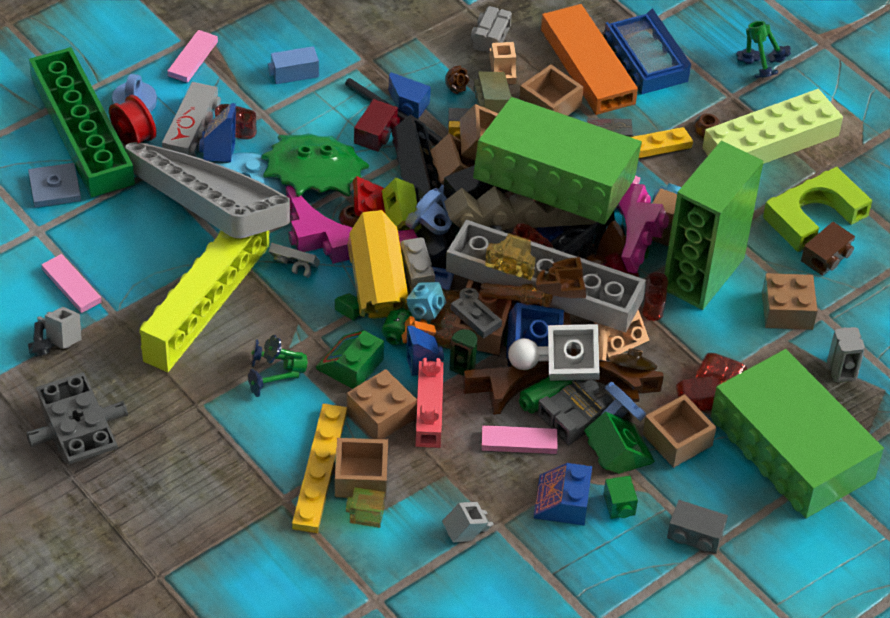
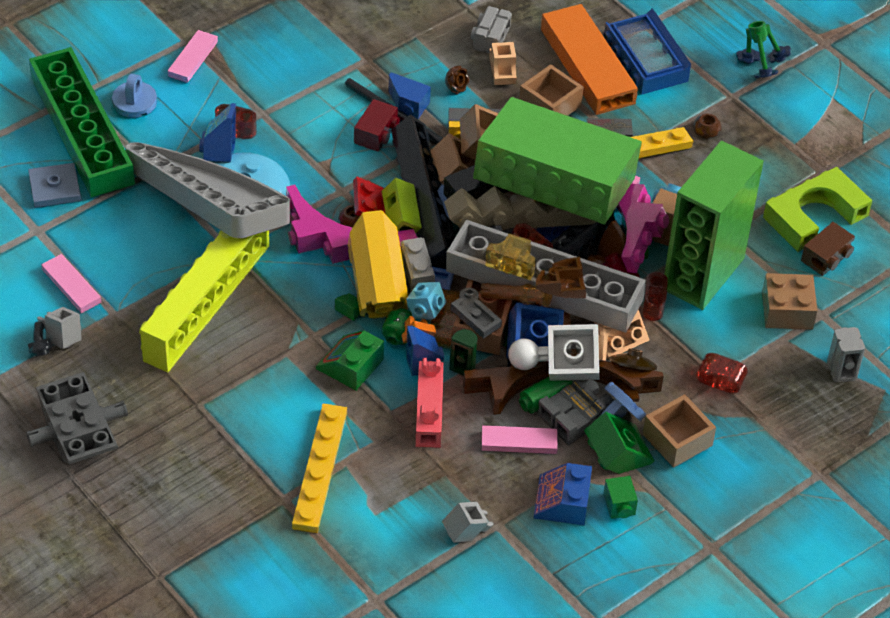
red wheel [109,95,156,145] -> none
light grey brick [162,82,221,156] -> none
plant [248,335,308,397] -> none
green piece [261,133,369,197] -> none
medium blue brick [268,46,319,84] -> none
light grey plate [268,243,320,278] -> none
medium nougat piece [335,438,388,499] -> none
clear yellow brick [346,487,385,528] -> none
medium nougat piece [347,369,417,439] -> none
medium blue tile [405,188,452,235] -> none
olive brick [474,71,511,113] -> none
dark grey brick [667,500,728,554] -> none
clear red beam [676,377,722,411] -> none
yellowish green brick [702,89,843,164] -> none
bright green brick [711,349,884,519] -> none

